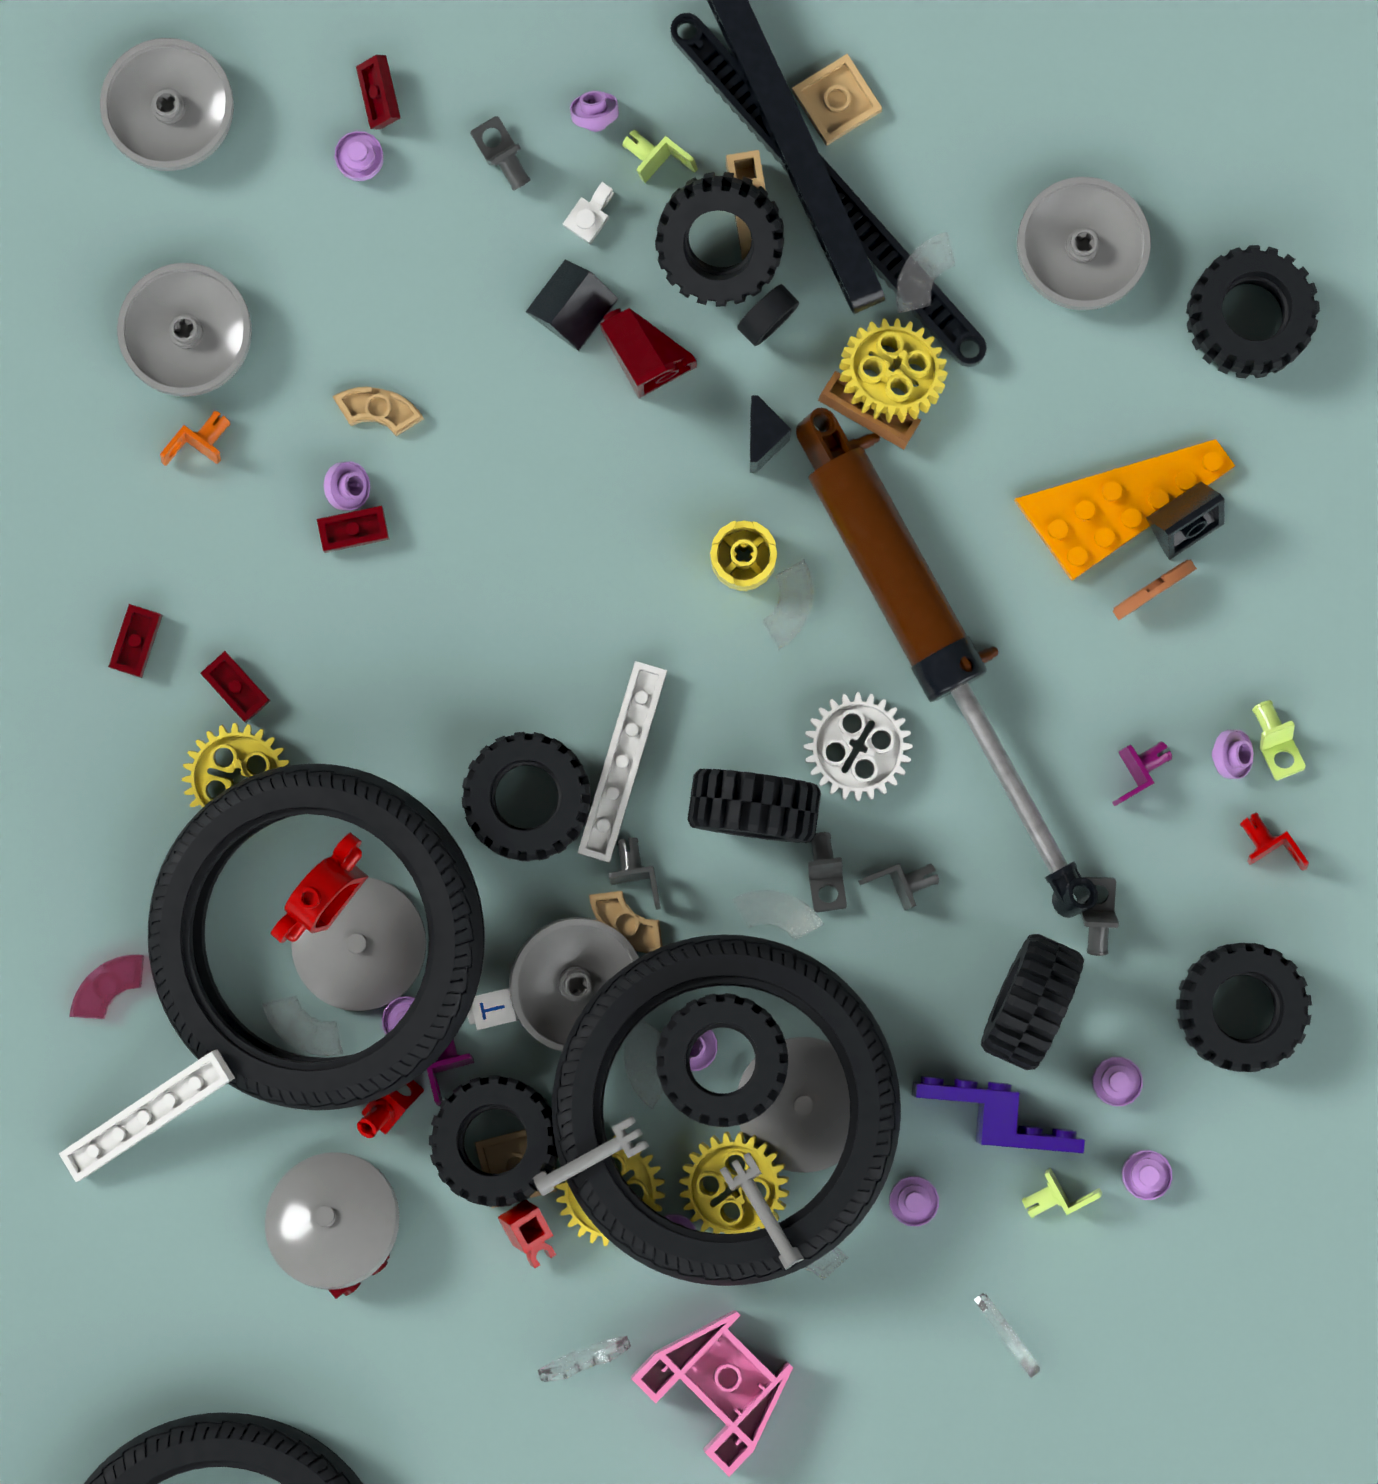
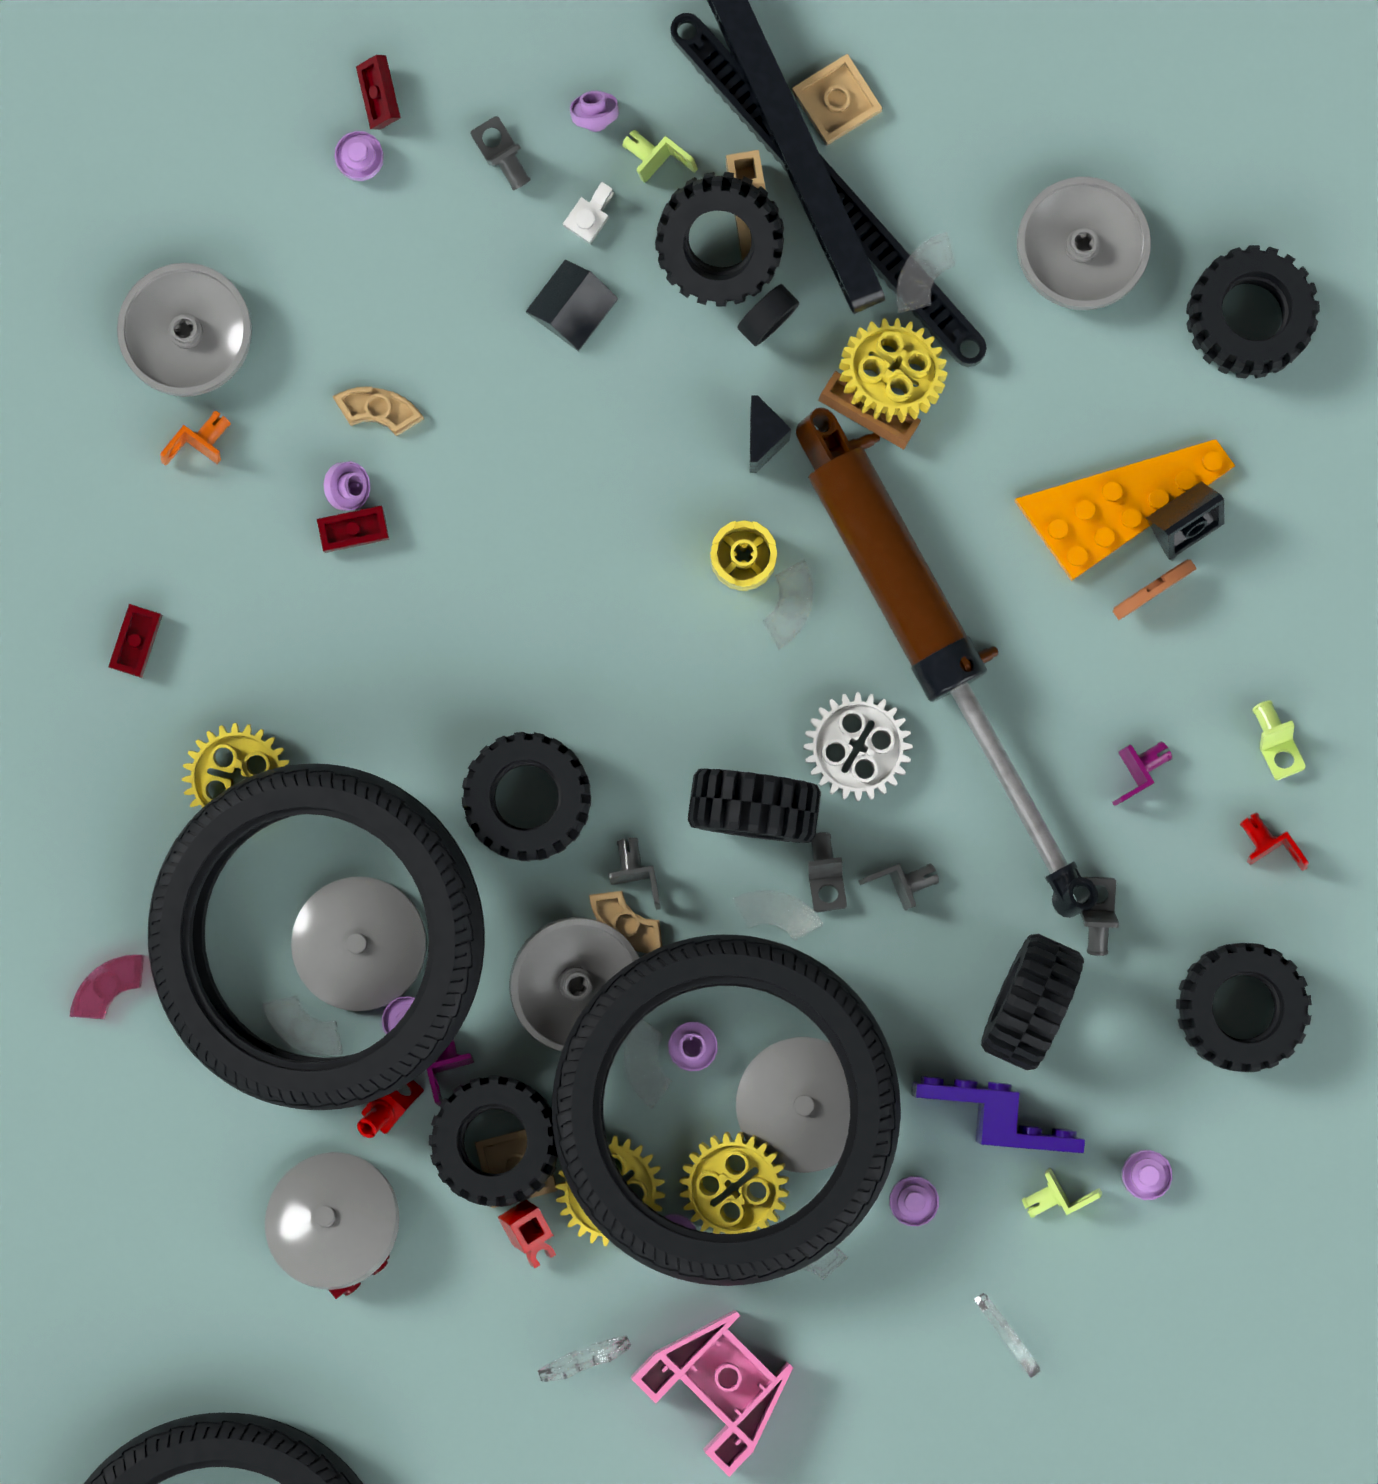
white plate [59,1049,235,1182] -> none
light grey dish [100,38,234,171] -> none
dark red plate [200,651,271,723] -> none
red piece [270,832,369,943] -> none
white brick [467,988,518,1030] -> none
light grey hinge [533,1116,649,1196] -> none
white plate [578,661,667,863] -> none
dark red slope [600,308,697,398] -> none
black tyre [656,993,788,1127] -> none
light grey hinge [720,1152,804,1270] -> none
lavender plate [1092,1057,1143,1106] -> none
lavender plate [1212,730,1254,779] -> none

